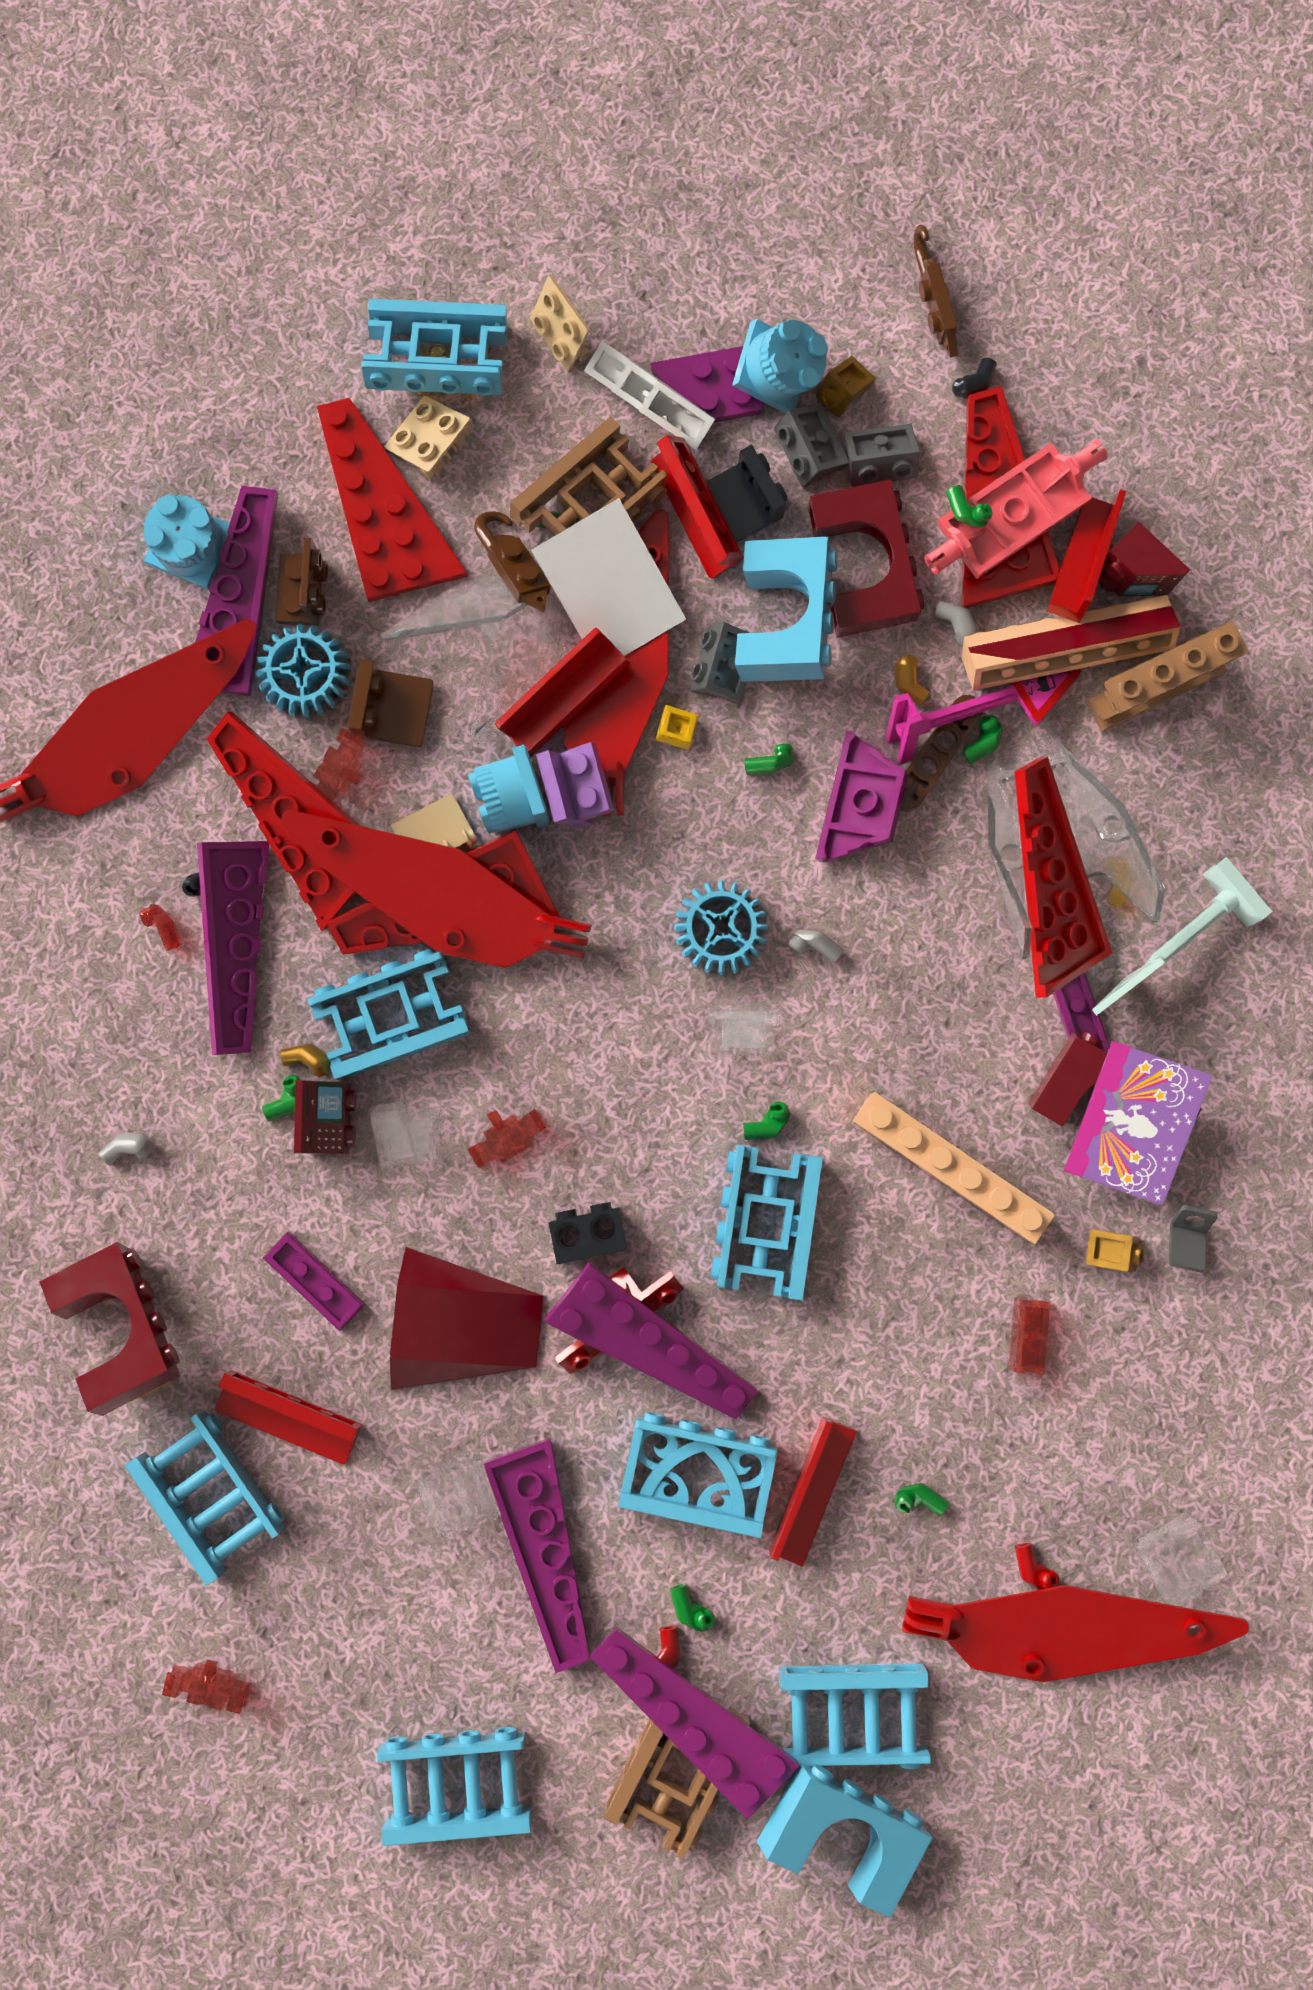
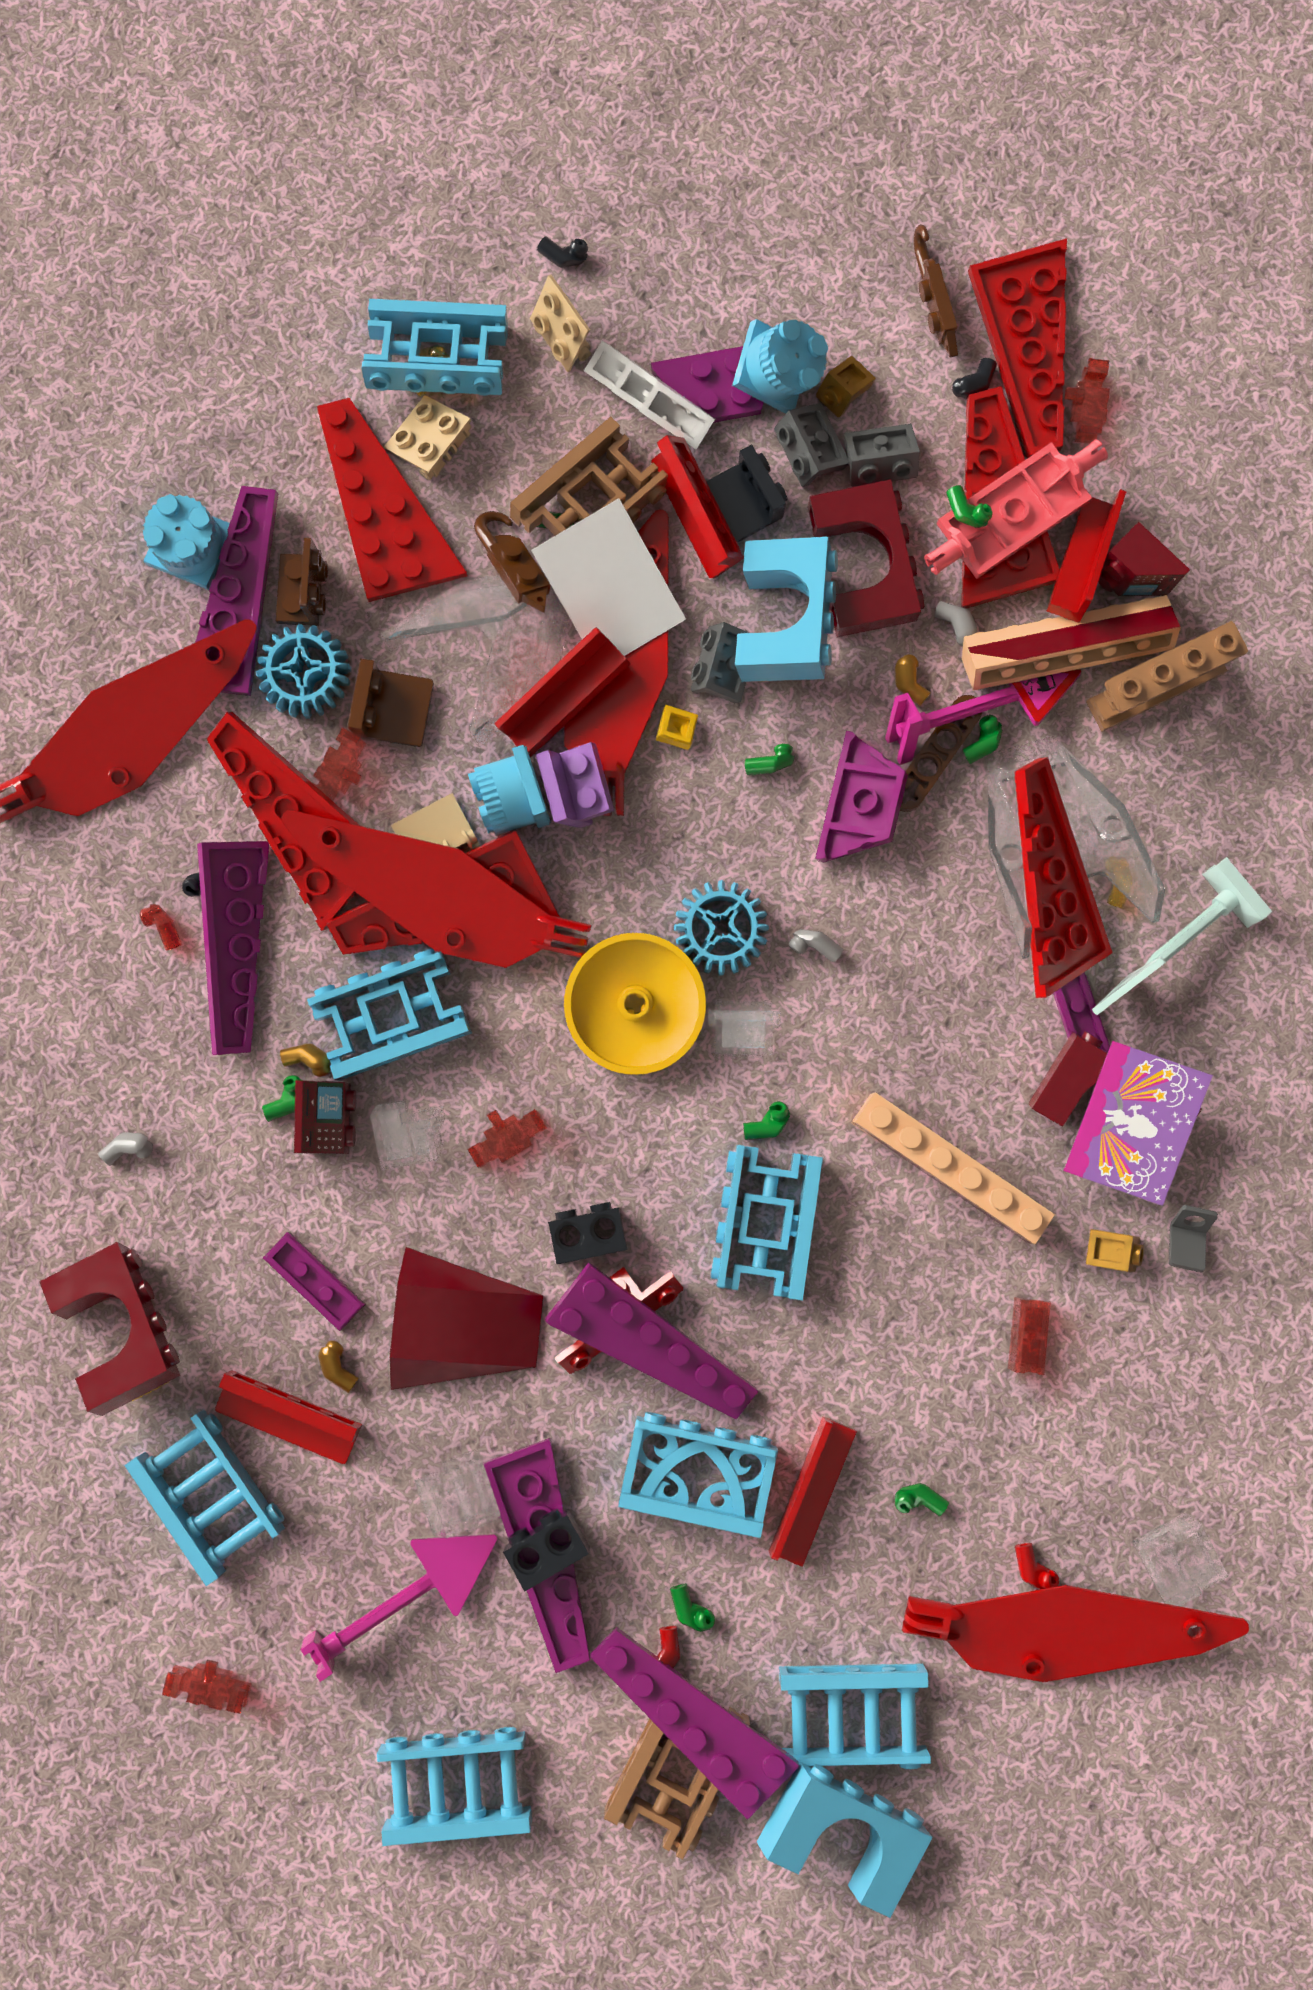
none -> dark pink piece [300,1534,497,1682]
none -> pearl gold arm [318,1340,359,1393]
none -> black brick [503,1508,590,1592]
none -> black arm [537,236,588,268]
none -> yellow dish [564,933,706,1075]
none -> red wing [968,238,1067,459]
none -> clear red piece [1064,358,1110,444]

